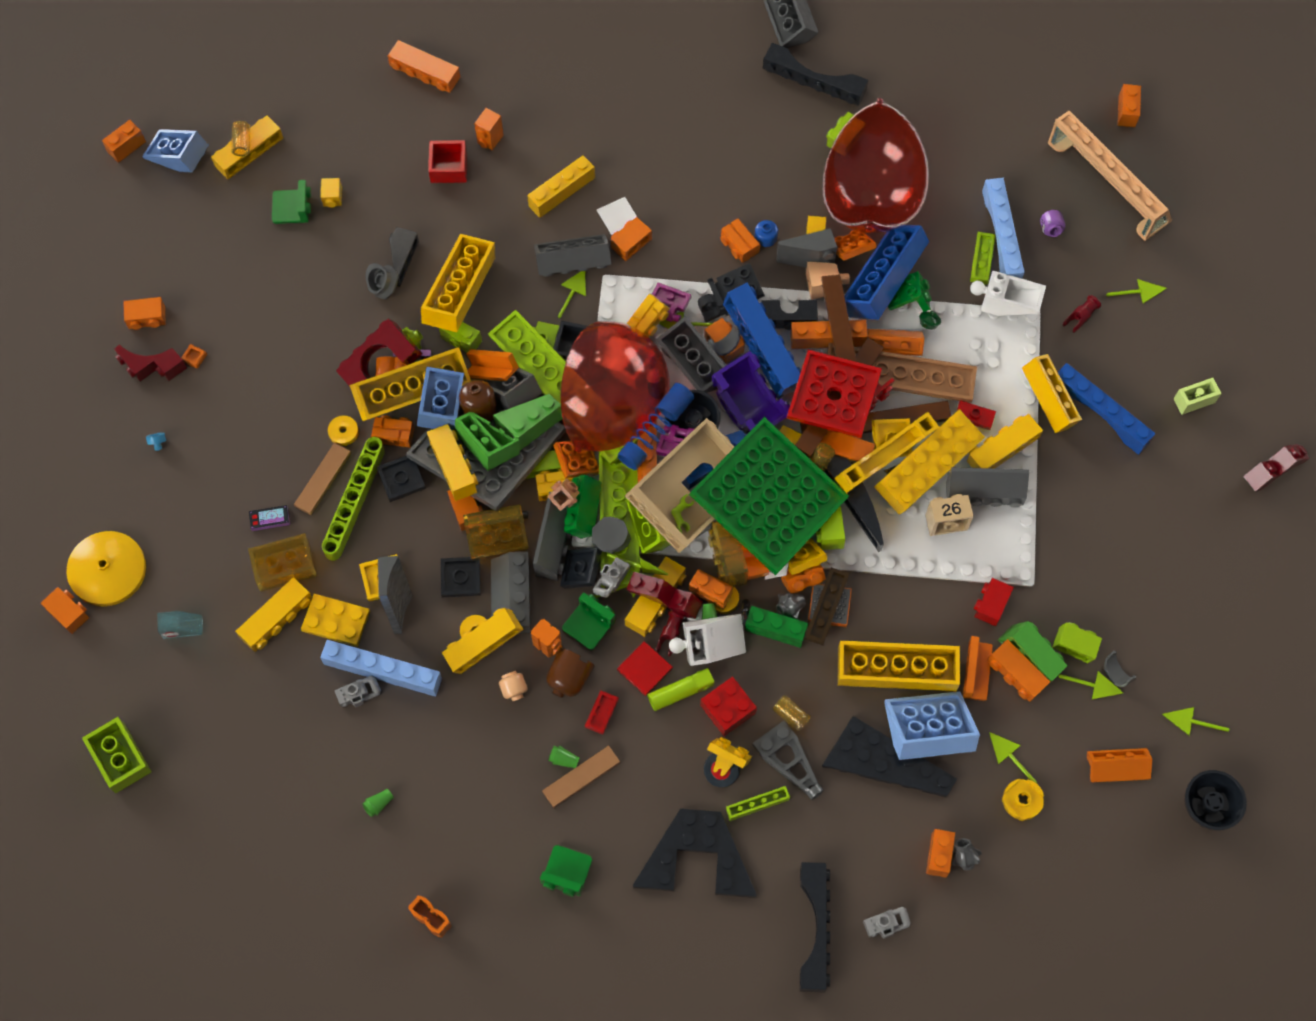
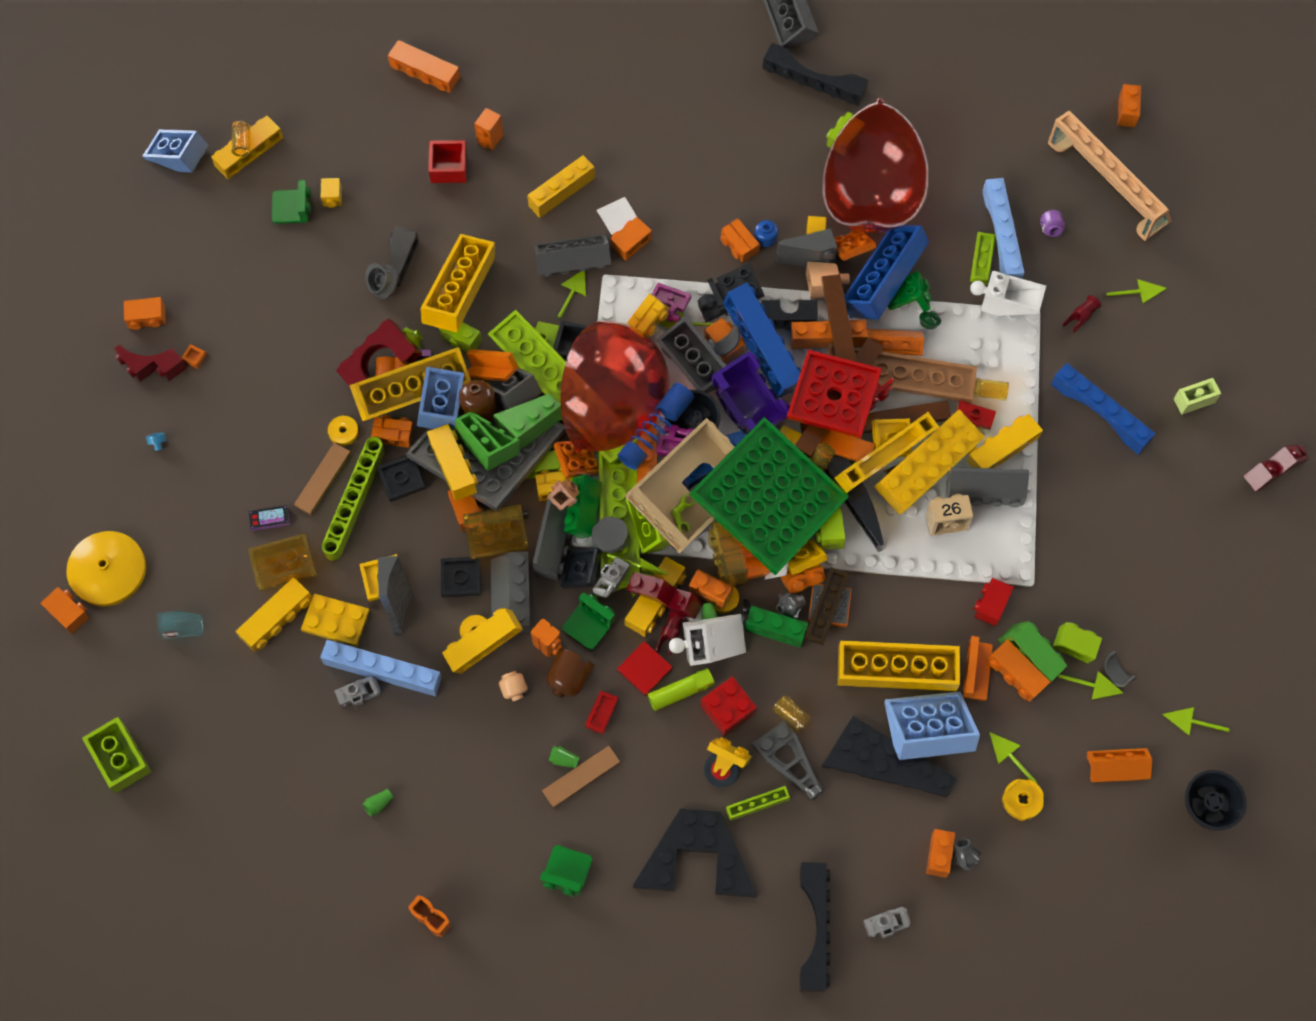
orange brick [102,120,146,163] -> none
yellow brick [1022,354,1082,433] -> none
none -> clear yellow piece [974,378,1009,401]

